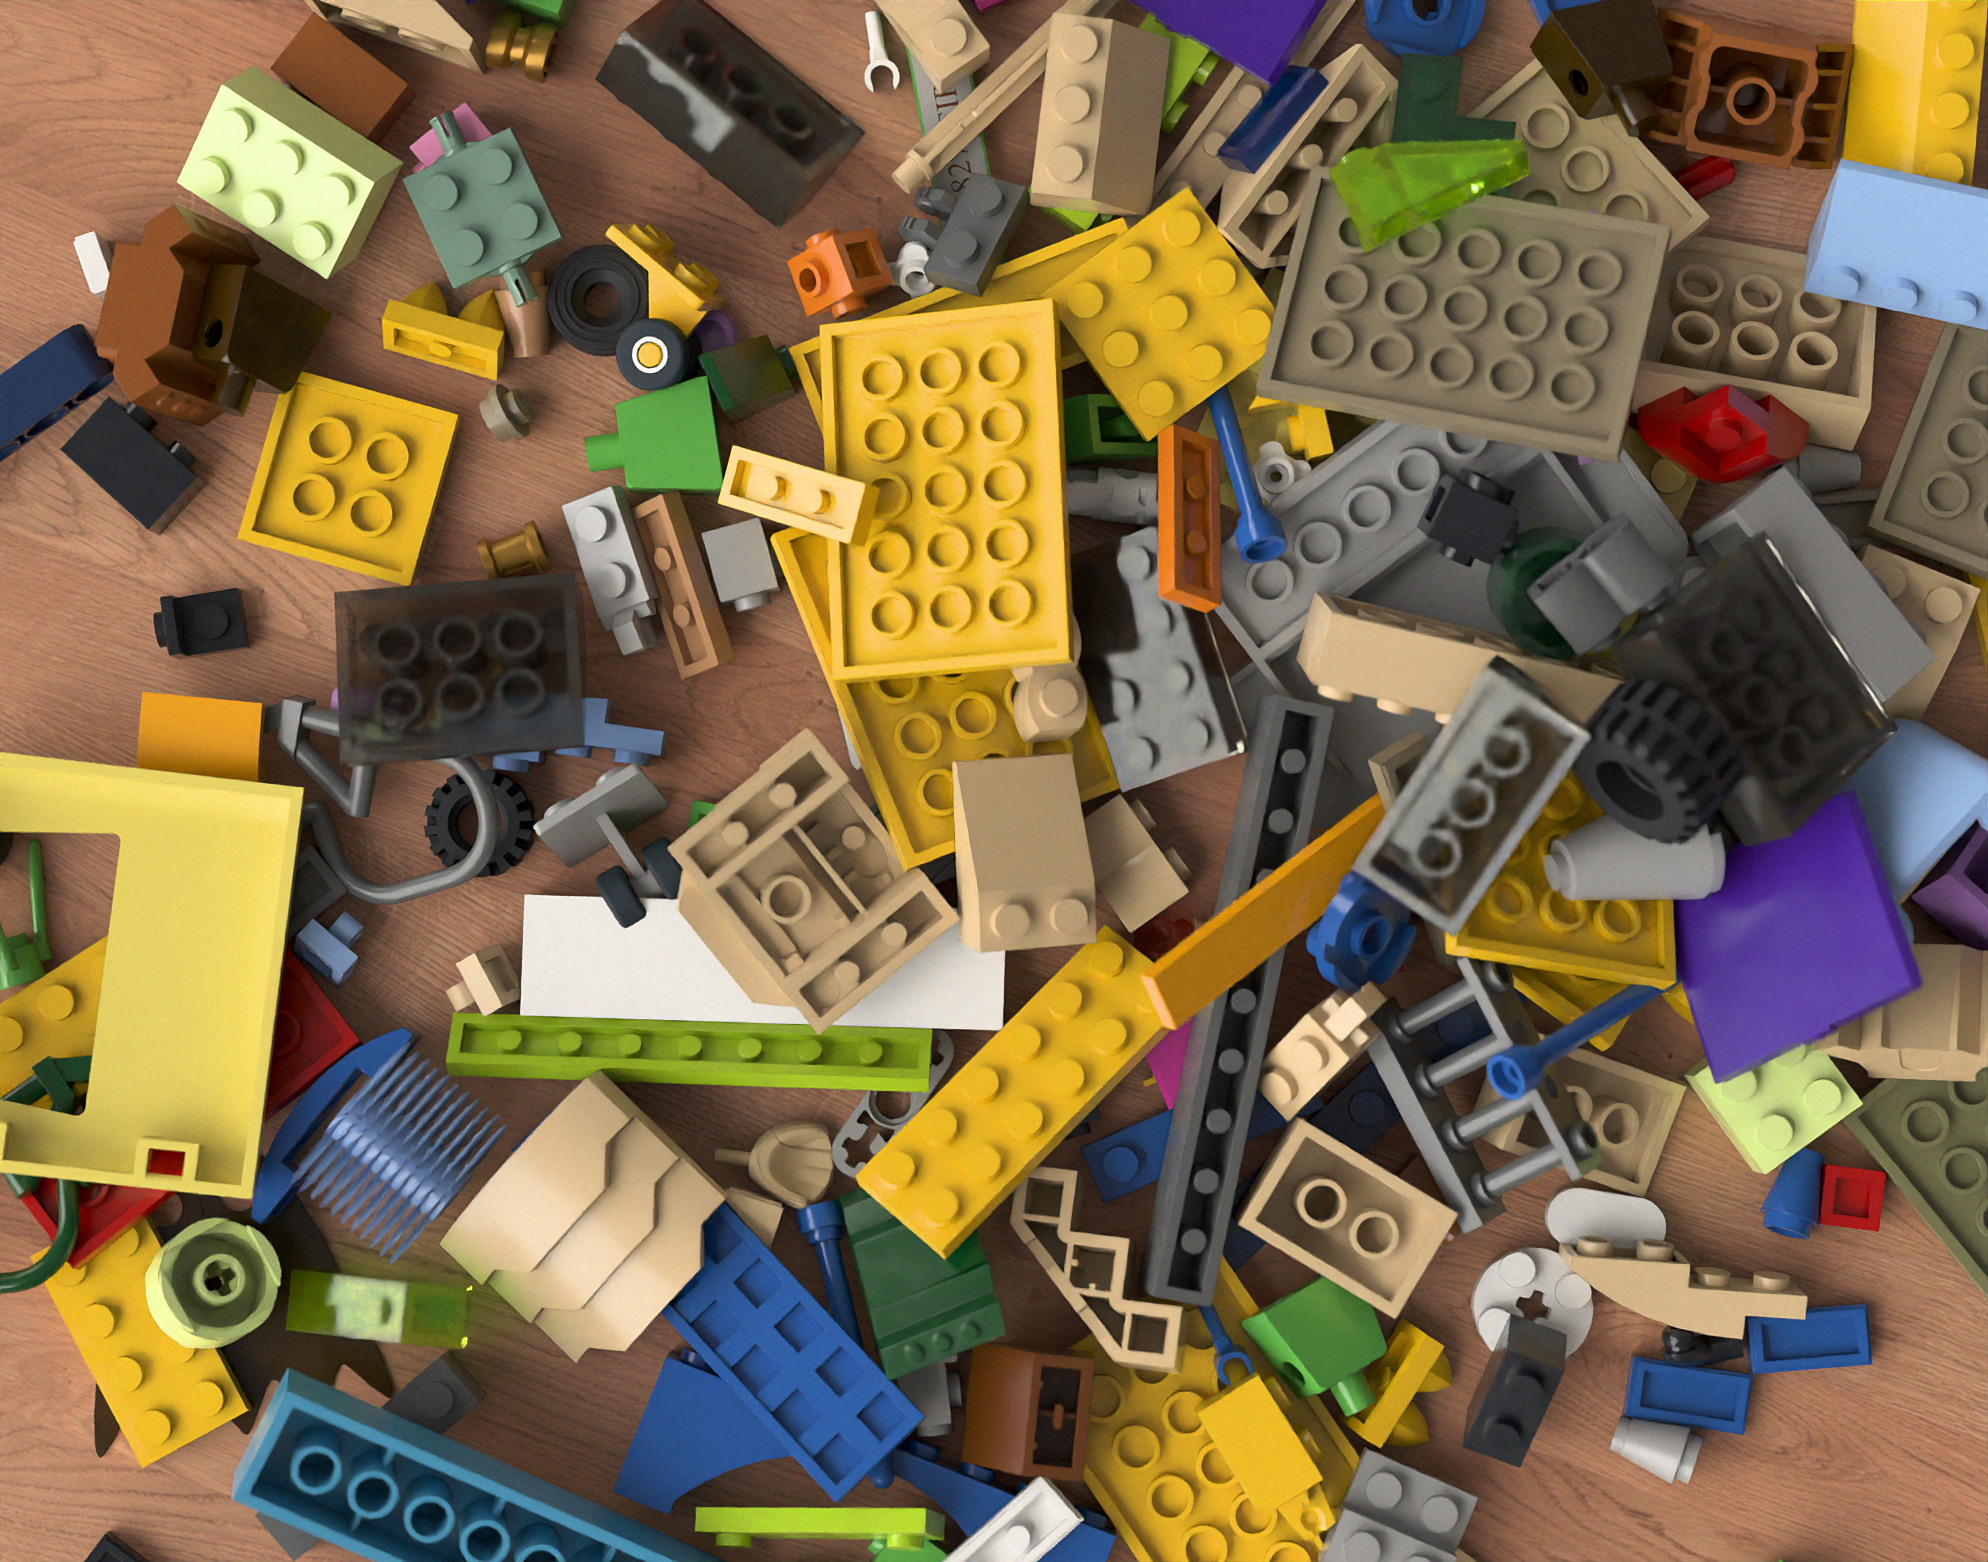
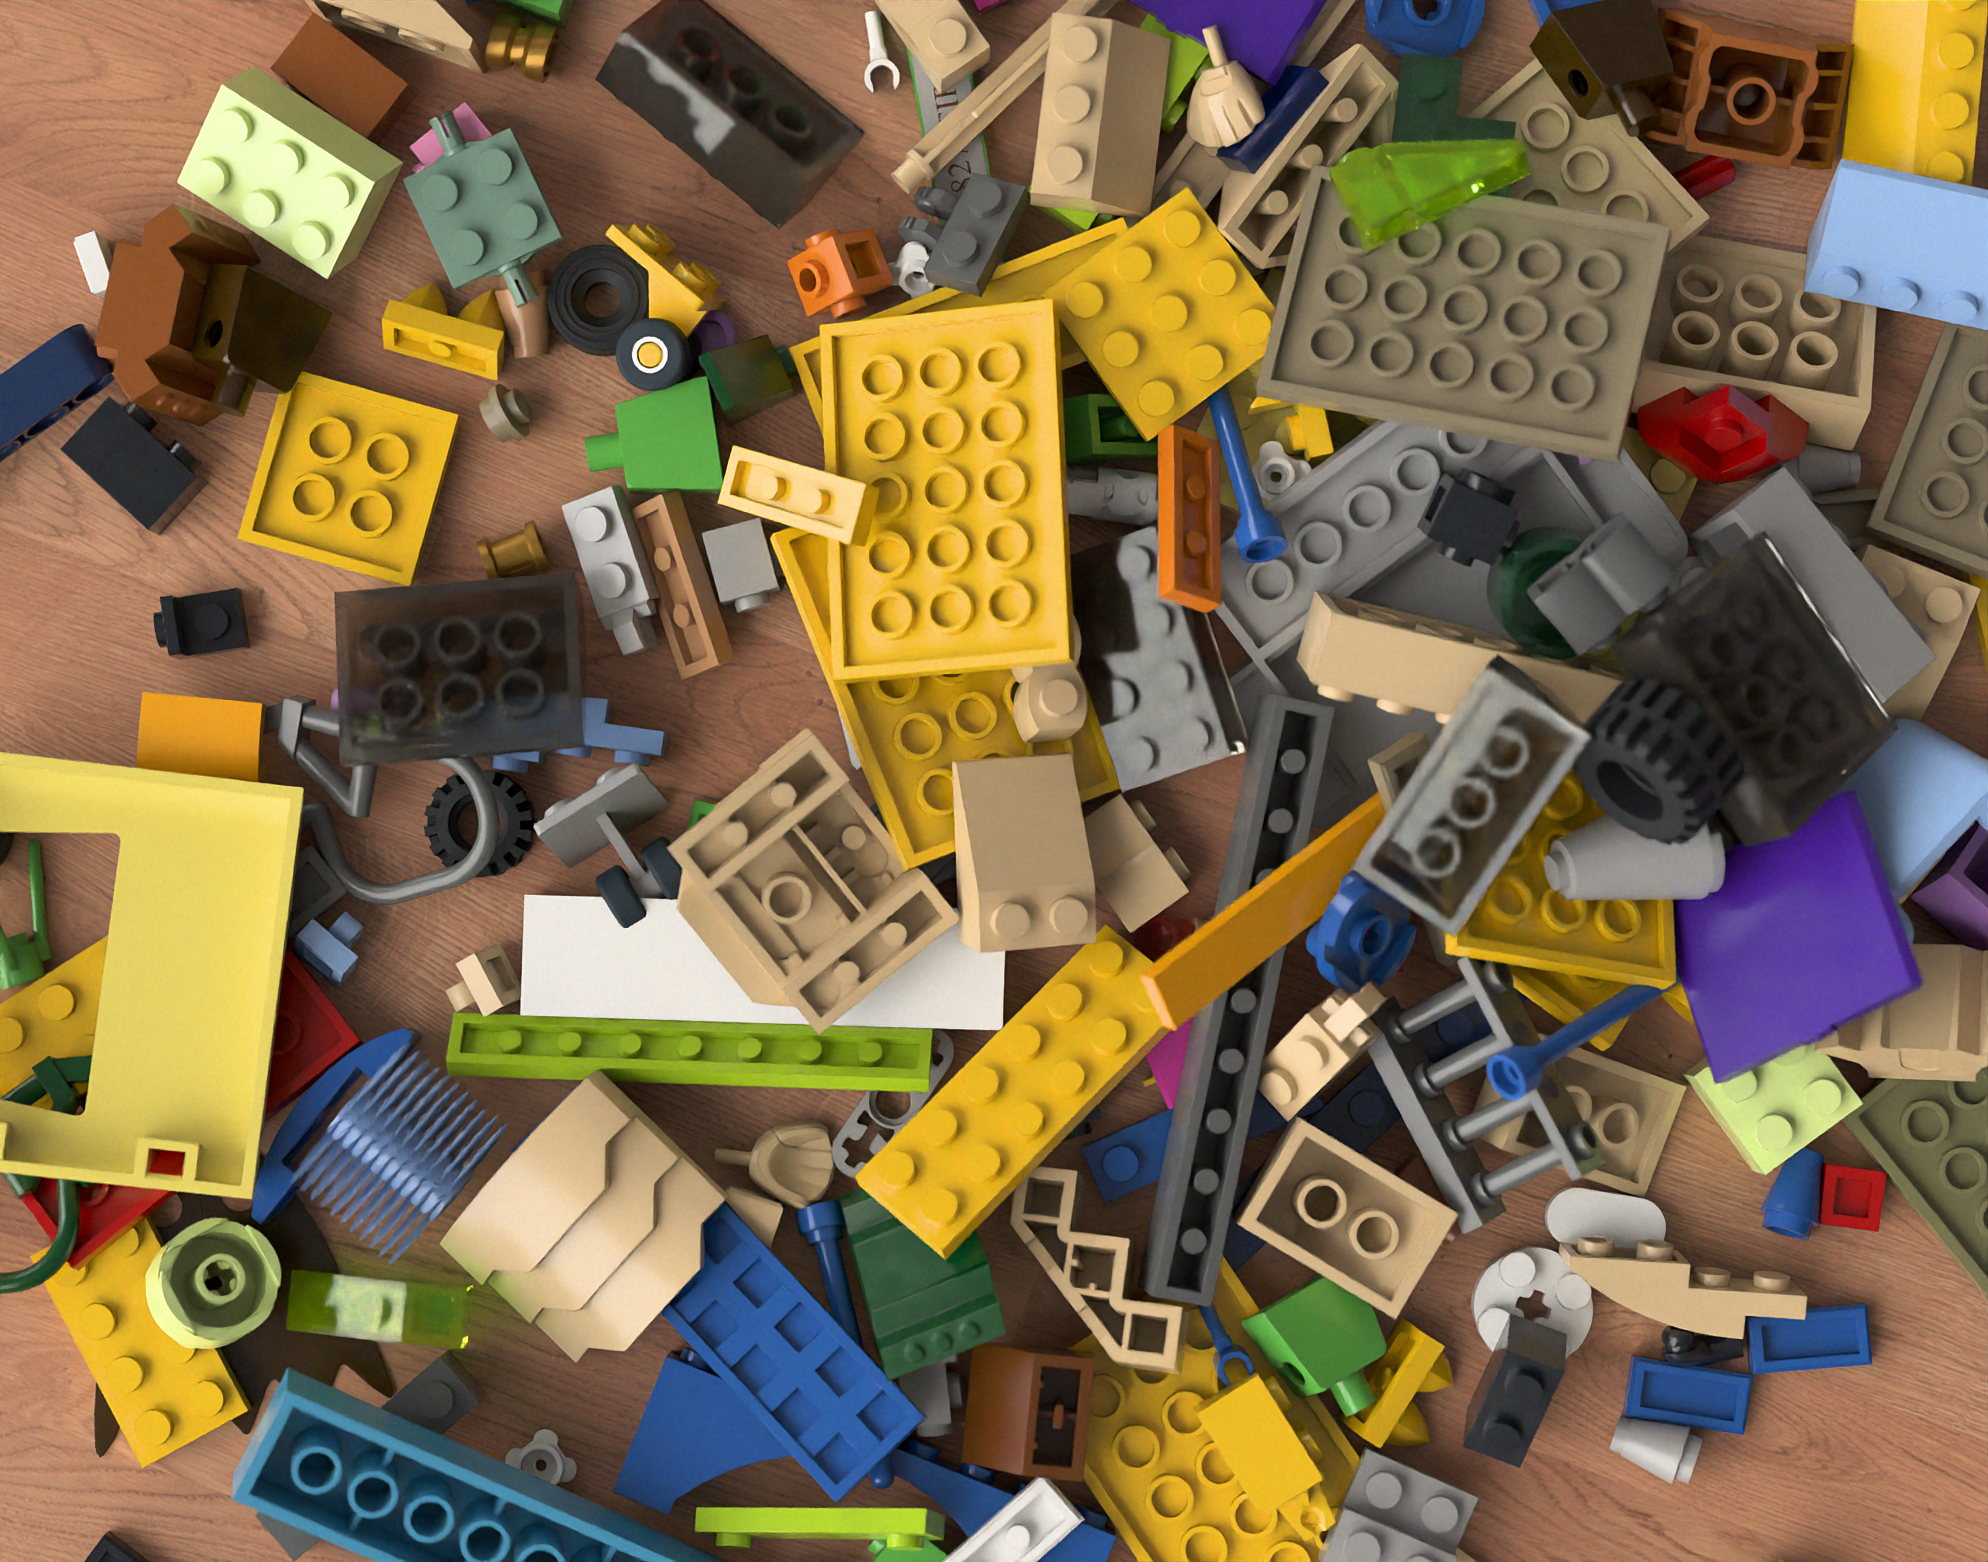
none -> white plate [505,1429,577,1485]
none -> tan piece [1186,25,1265,148]

